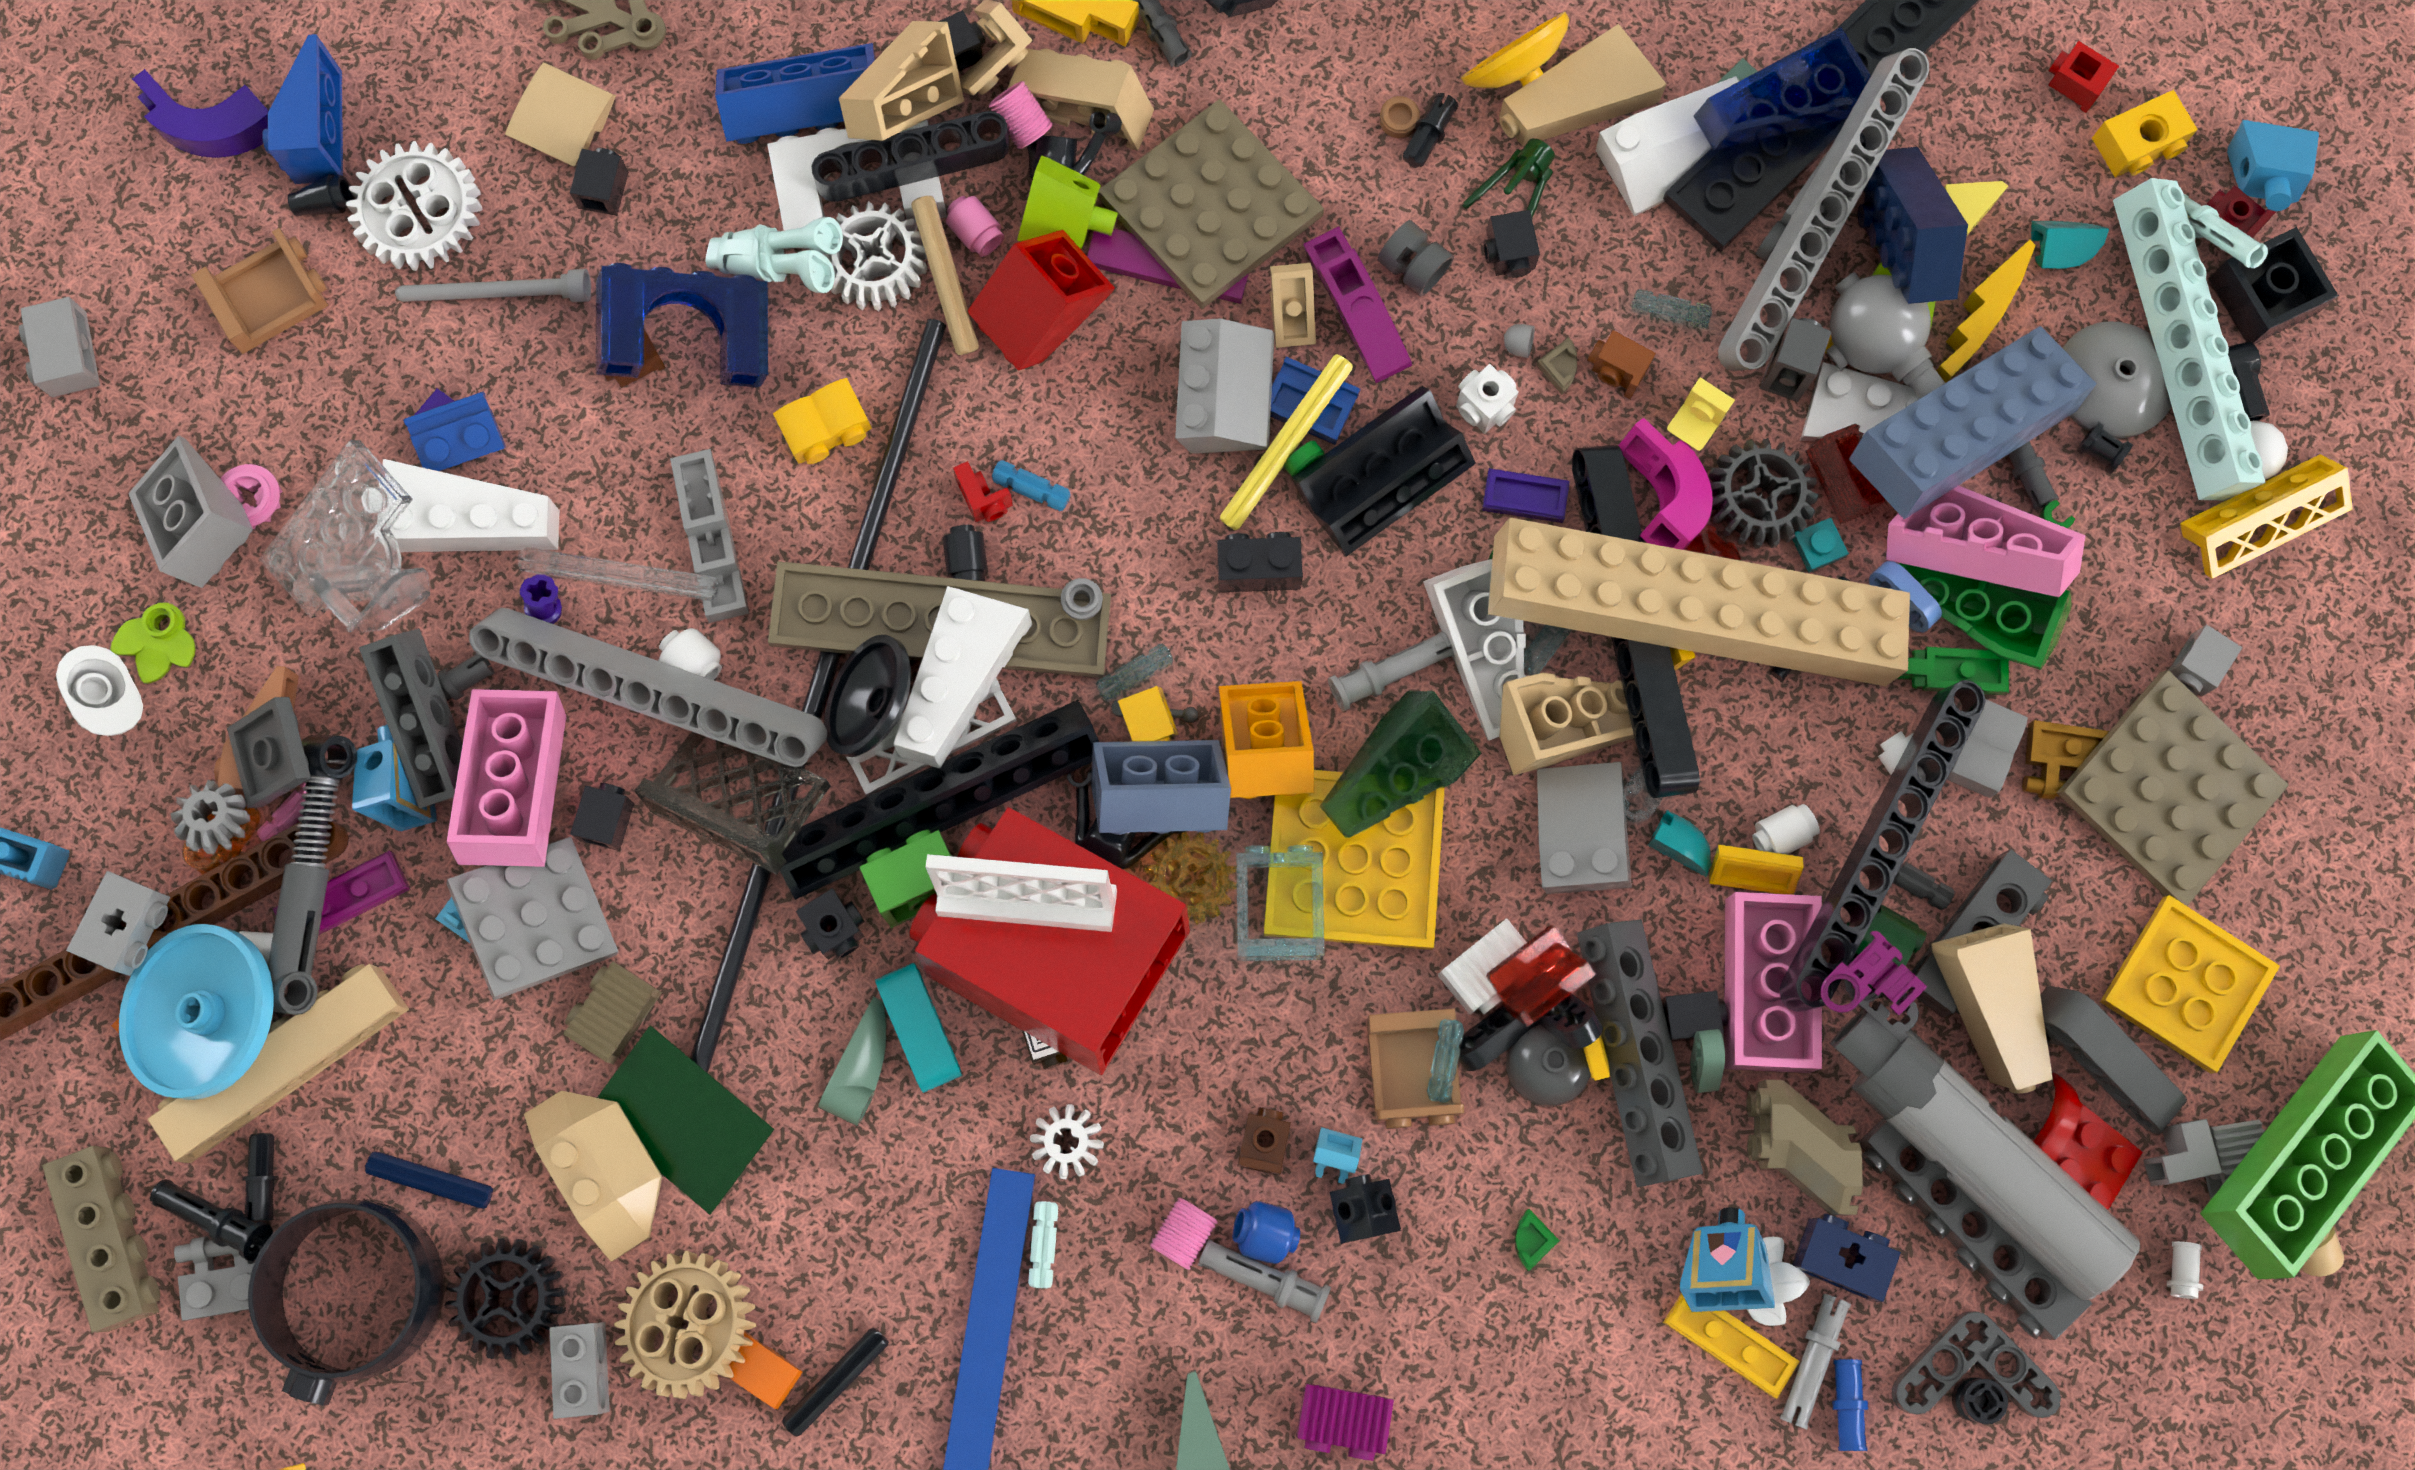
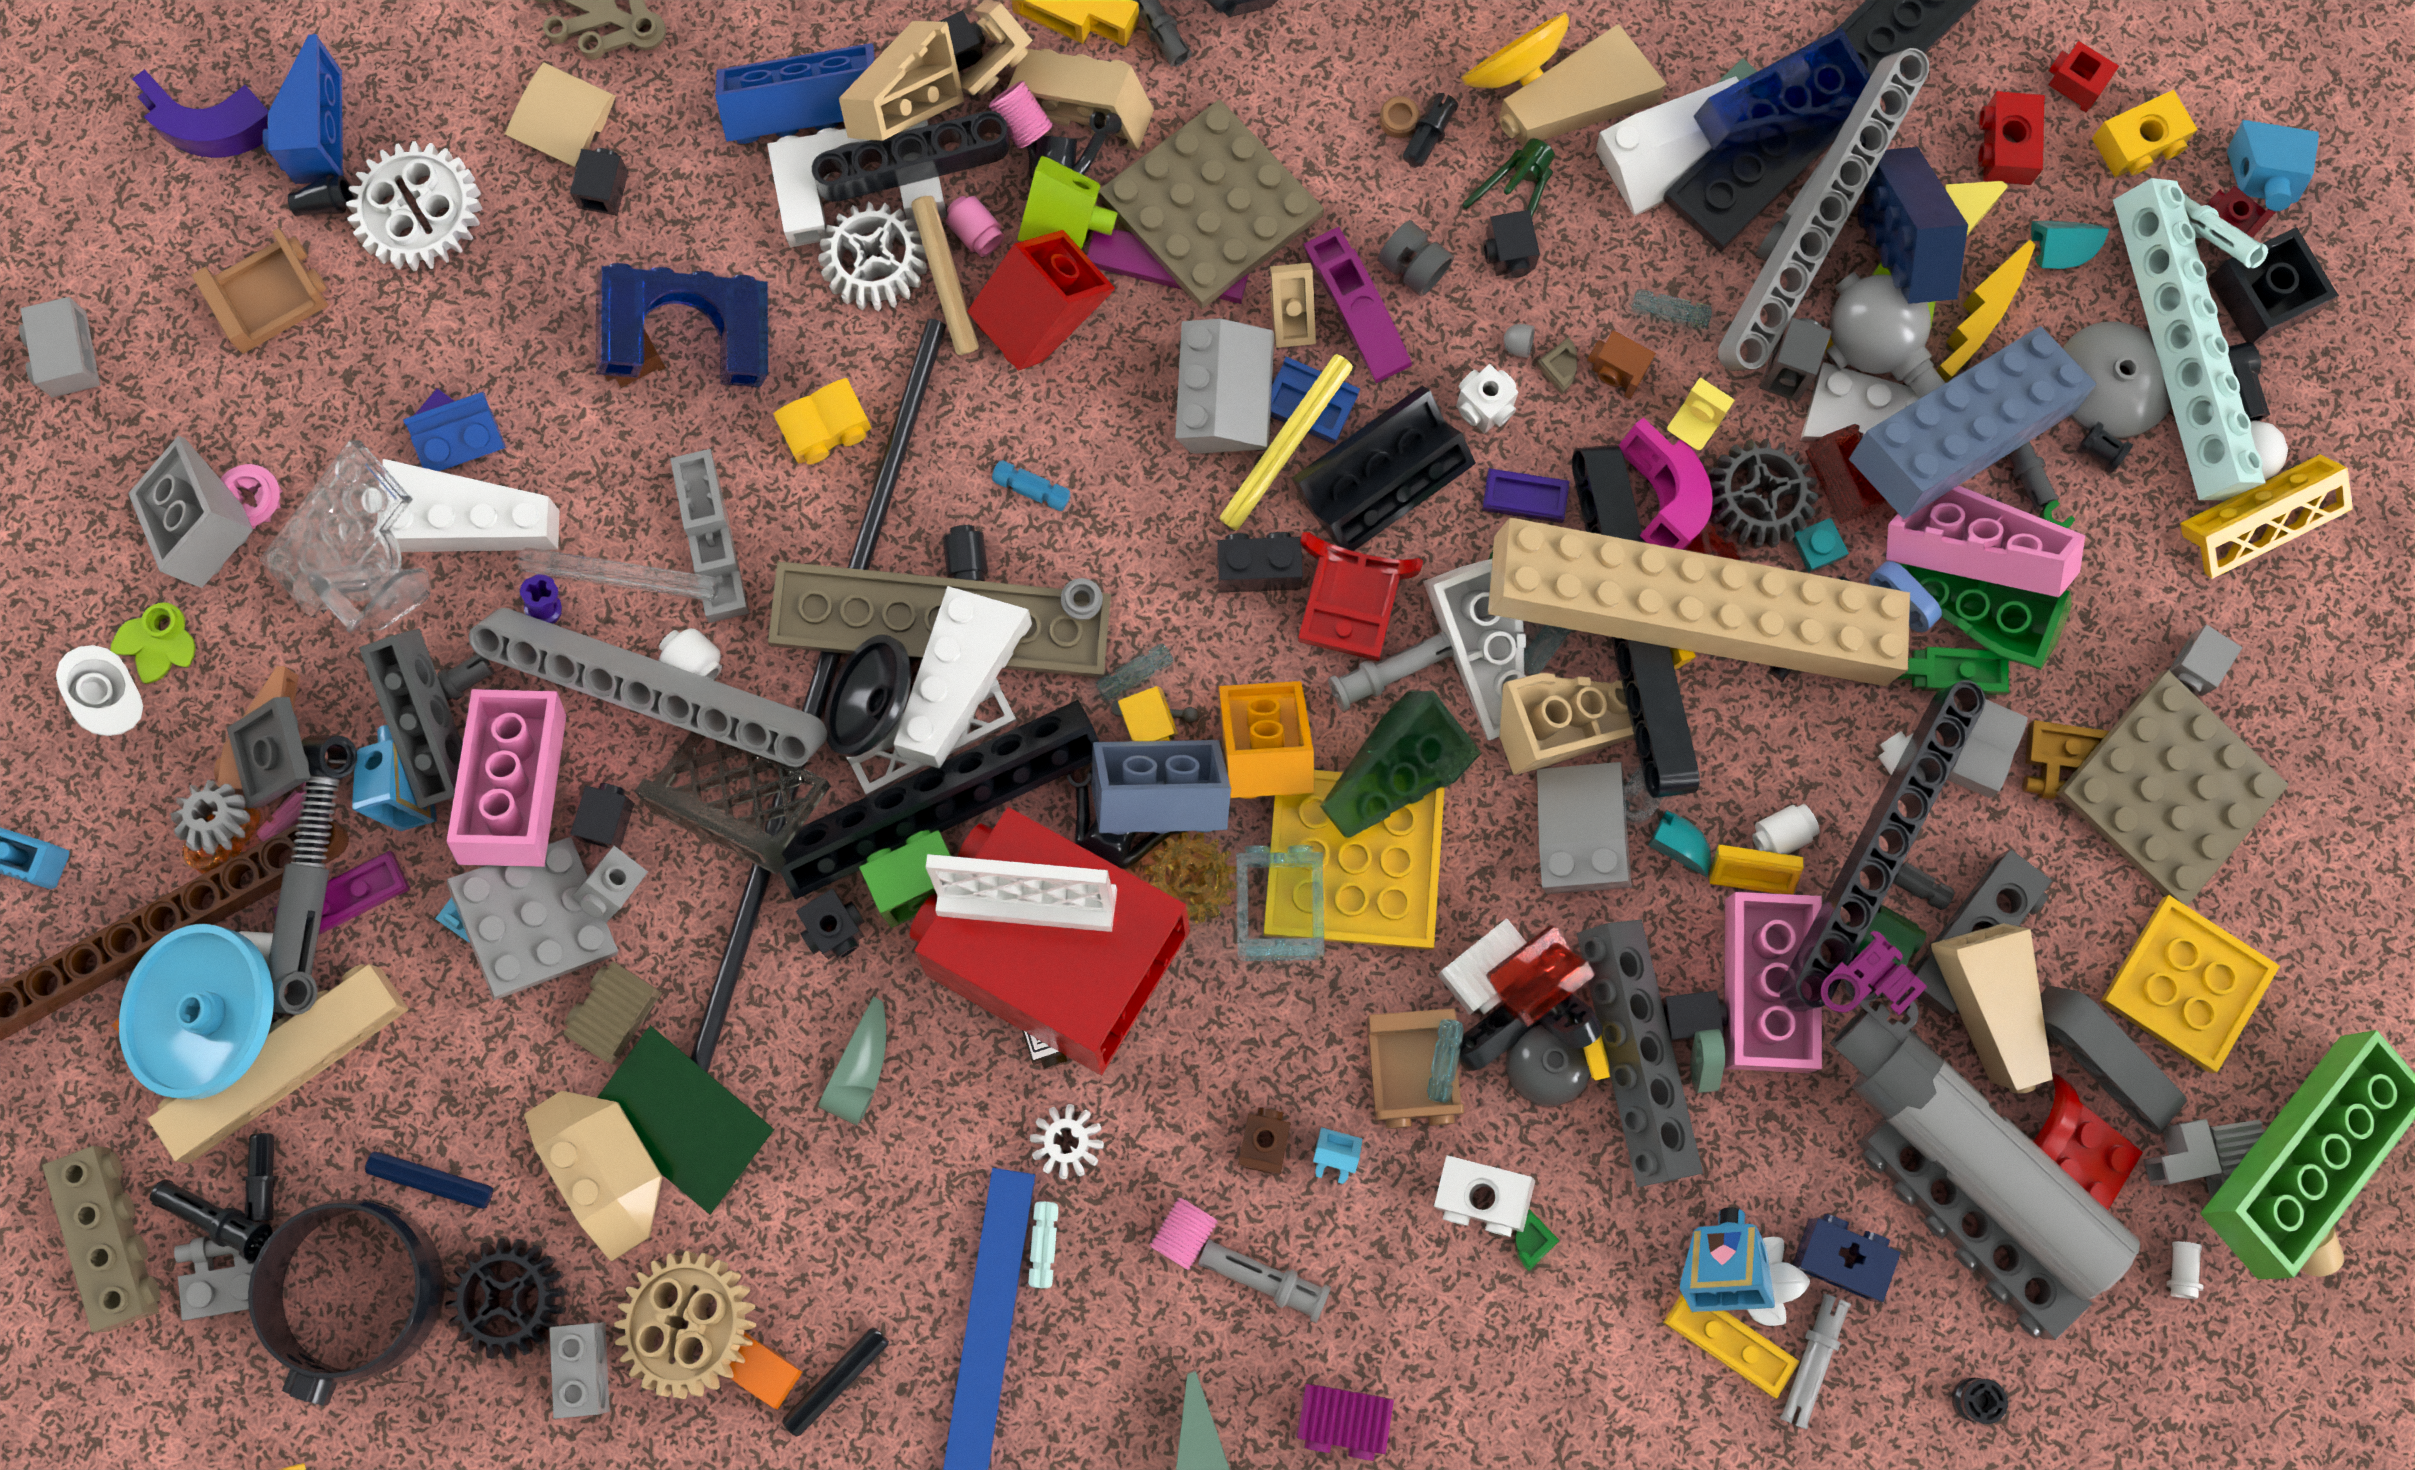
light grey brick [66,871,170,976] -> none
light grey piece [395,269,591,302] -> none
light aqua piece [705,217,843,293] -> none
teal beam [875,962,963,1093] -> none
red bracket [953,461,1013,522] -> none
blue head [1232,1201,1300,1264] -> none
green tile [1284,440,1324,477] -> none
black brick [1329,1174,1401,1244] -> none
dark tan brick [1746,1079,1863,1216] -> none
blue pin [1832,1359,1869,1451] -> none
dark grey beam [1891,1311,2061,1418] -> none
none -> light grey brick [572,846,648,923]
none -> red piece [1298,532,1423,661]
none -> white brick [1434,1155,1535,1237]
none -> red brick [1978,91,2045,185]

